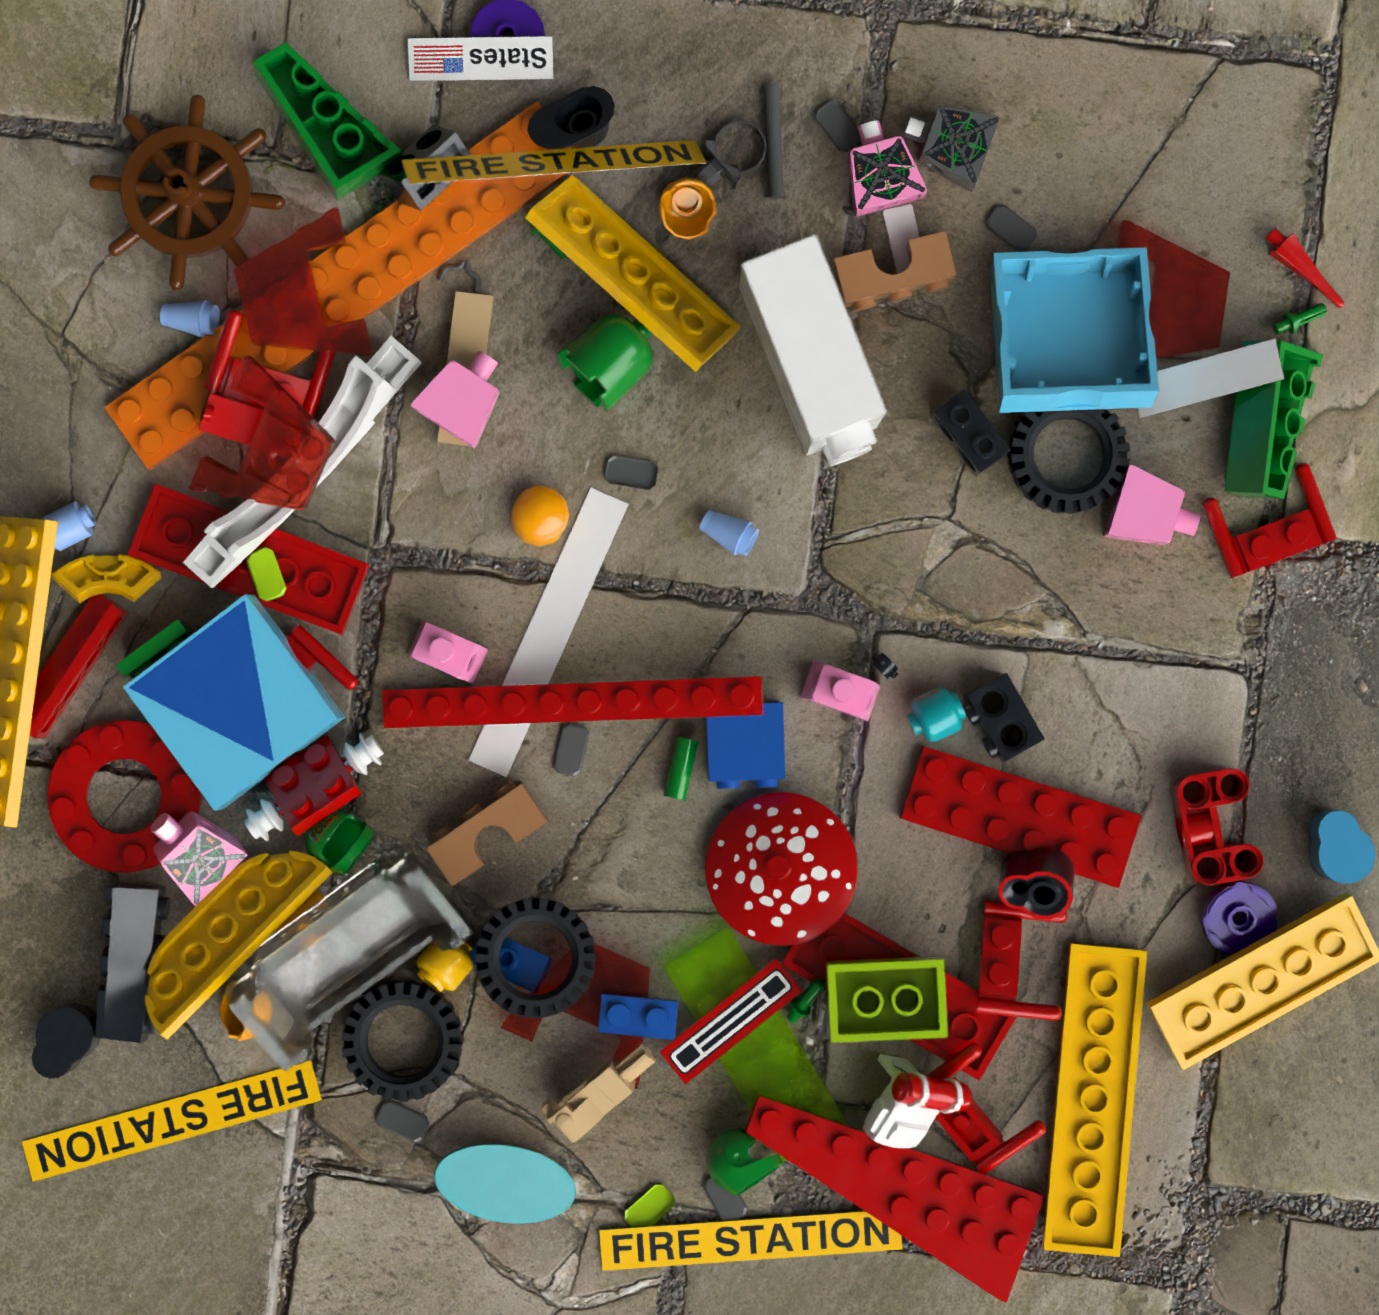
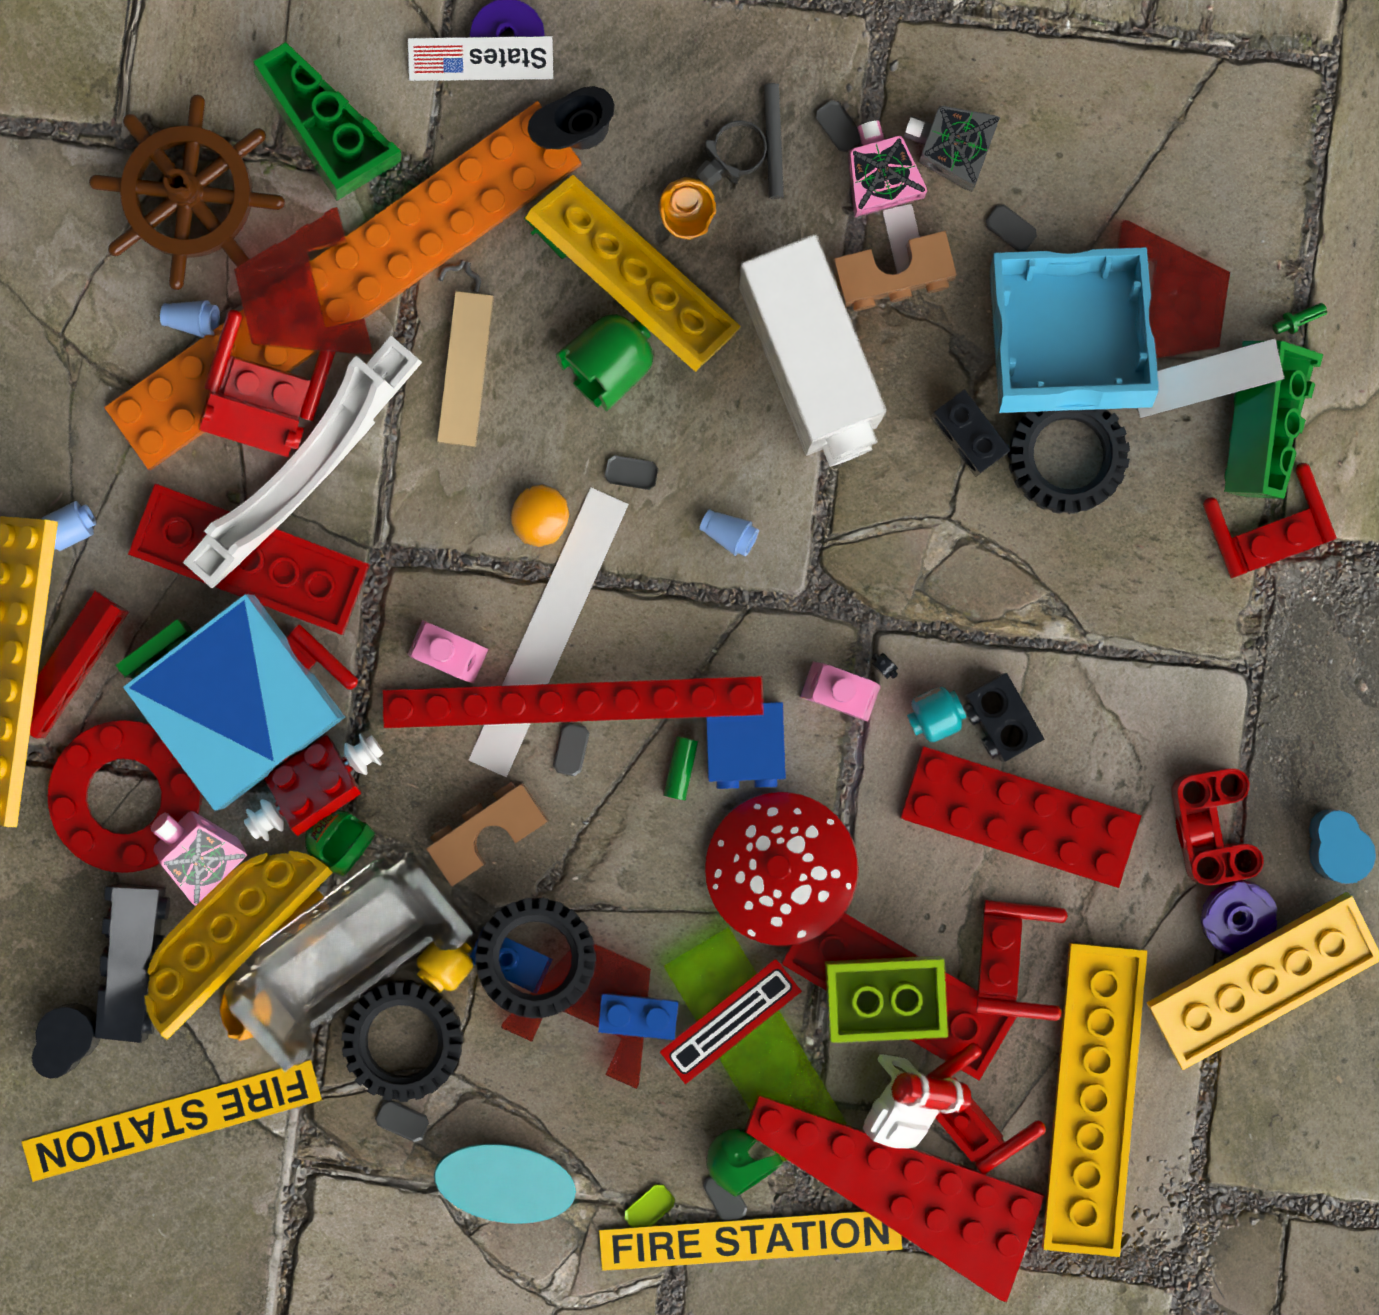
yellow tile [51,554,162,604] -> none
clear red wing [189,355,336,510] -> none
lime piece [246,547,287,601] -> none
black brick [379,124,471,211] -> none
yellow sticker [402,140,706,184] -> none
bright pink torso [411,351,500,449] -> none
tan piece [541,1044,656,1143] -> none
green piece [787,978,826,1023] -> none
black piece [998,847,1075,919] -> none
bright pink torso [1103,465,1200,545] -> none
red piece [1265,227,1344,308] -> none

